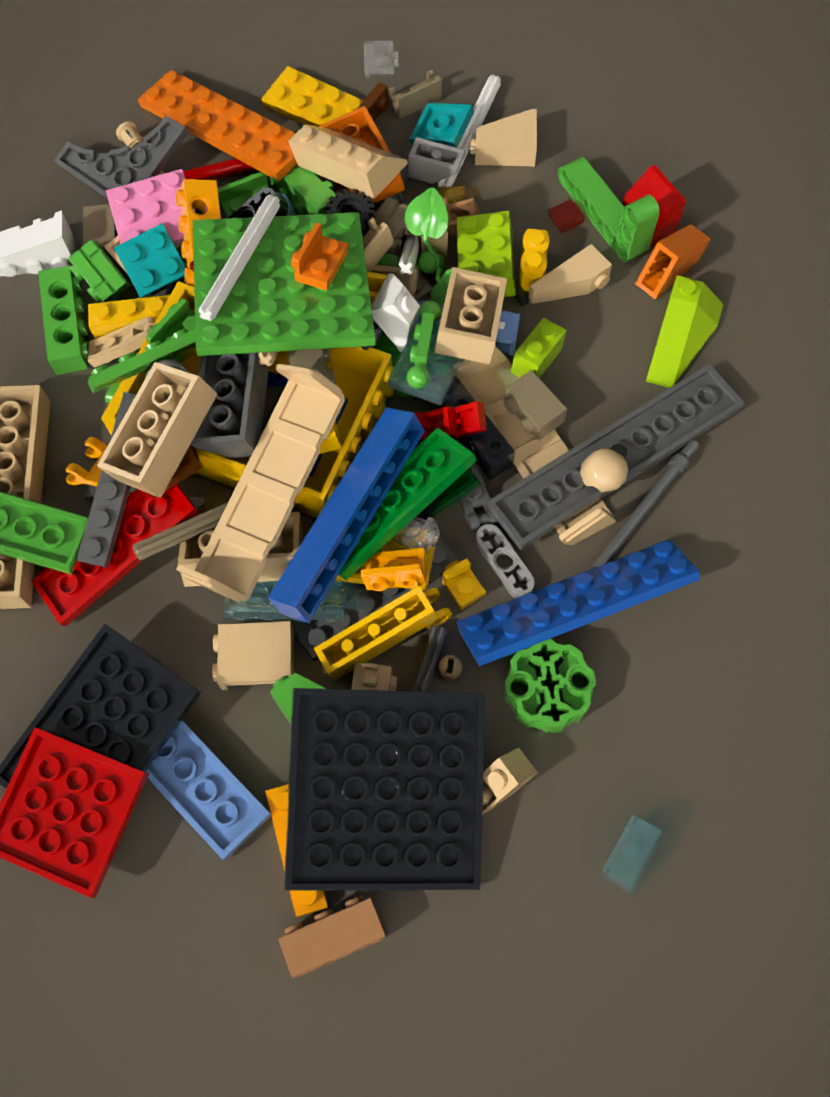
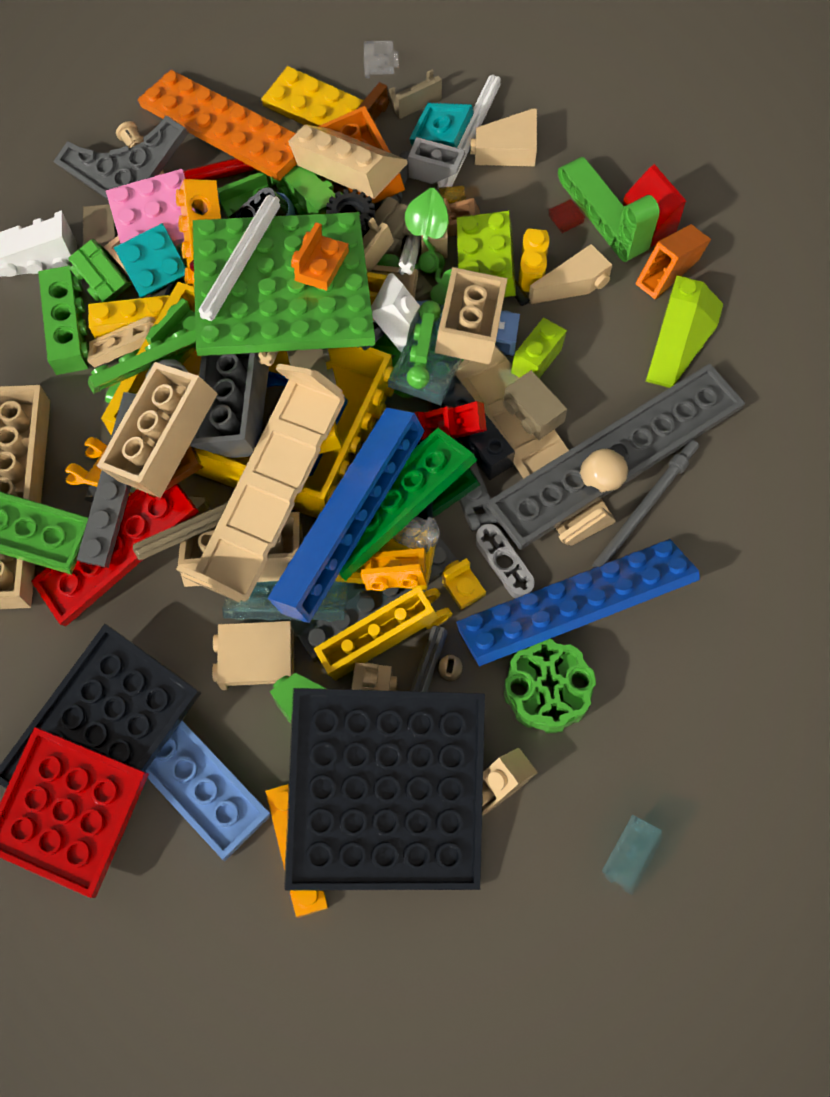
medium nougat brick [278,895,387,979] -> none

